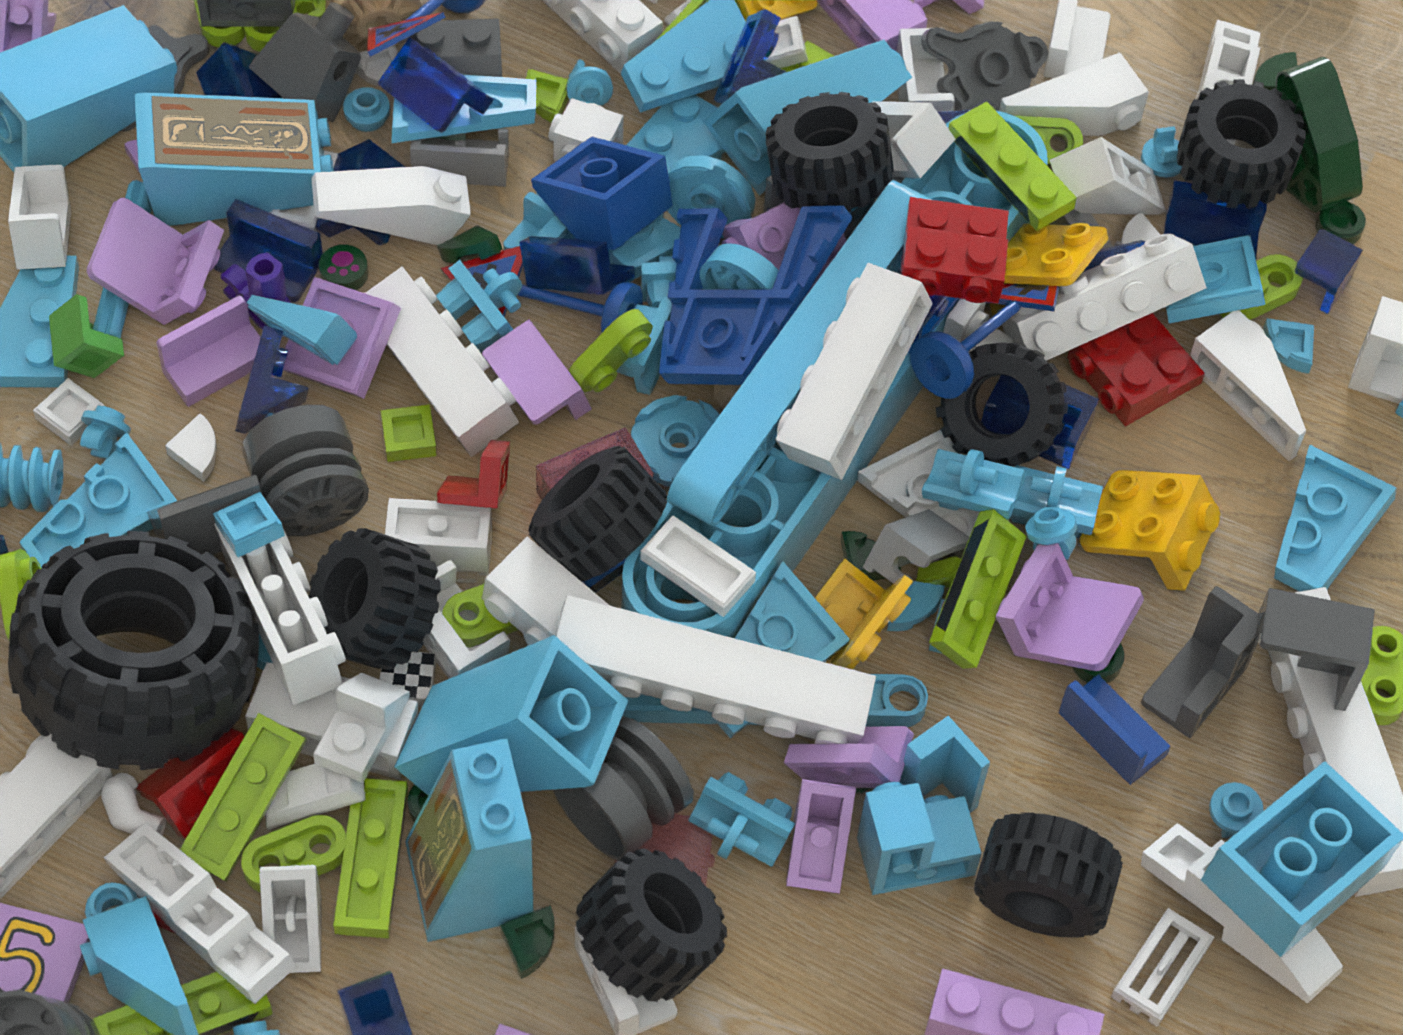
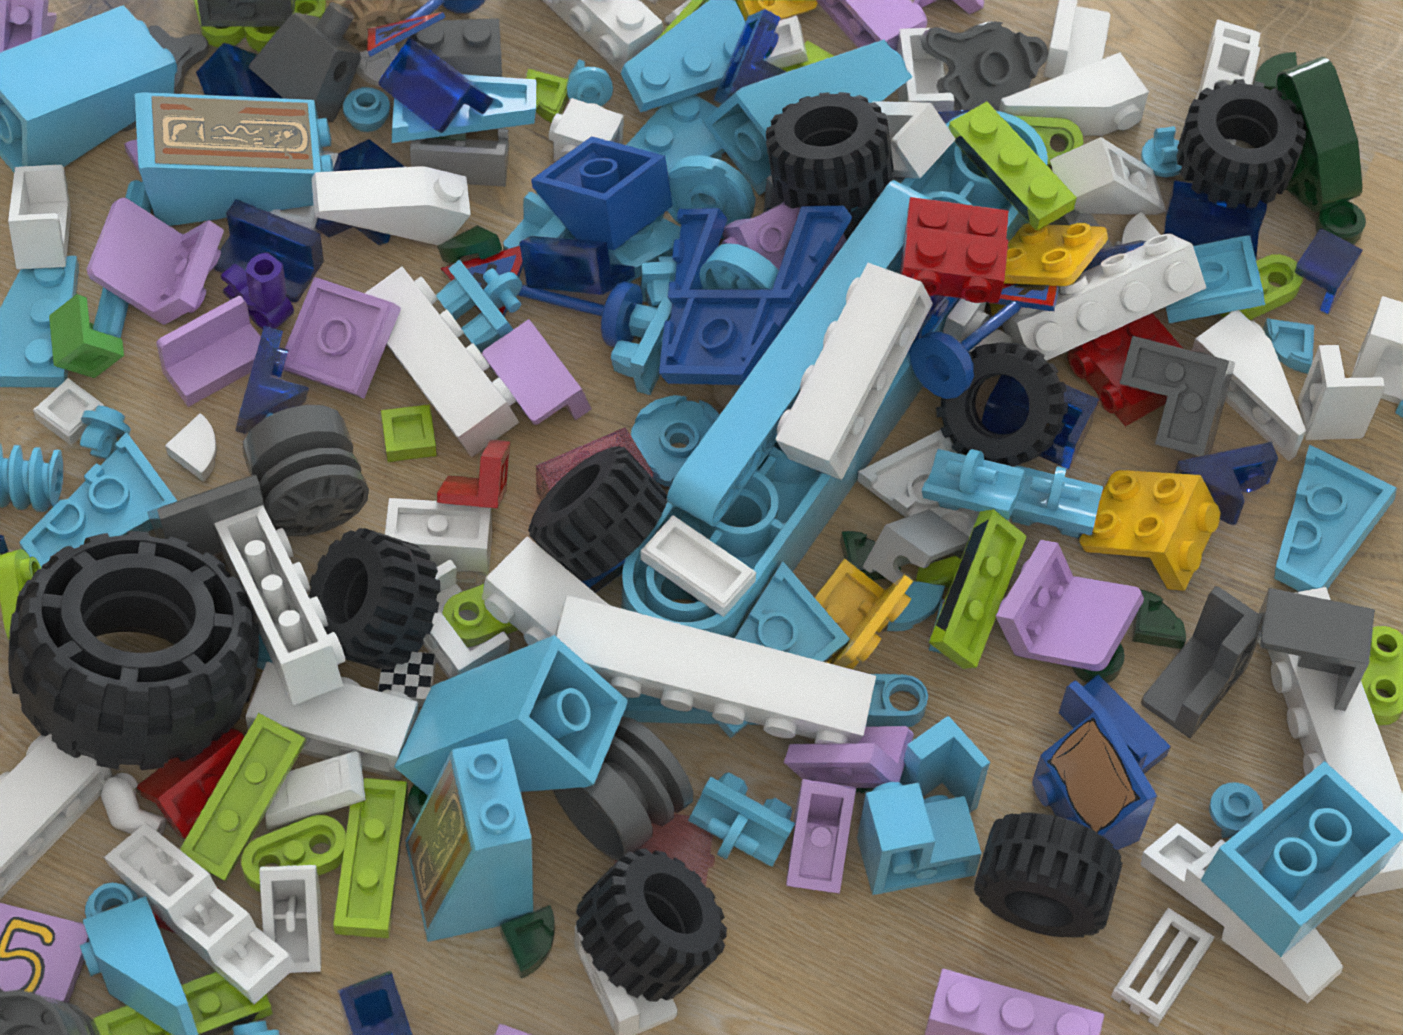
medium azure tile [213,492,285,558] -> none
medium azure slope [247,295,357,365] -> none
white slope [313,673,410,783] -> none
dark green tile [319,244,368,290] -> none
lime plate [569,309,653,392] -> none
medium azure plate [1025,507,1077,560] -> none
none -> slope [1032,707,1157,850]
none -> dark grey panel [1120,336,1236,457]
none -> dark green tile [1132,589,1186,649]
none -> clear blue slope [1174,442,1278,525]
none -> white panel [1298,345,1385,440]

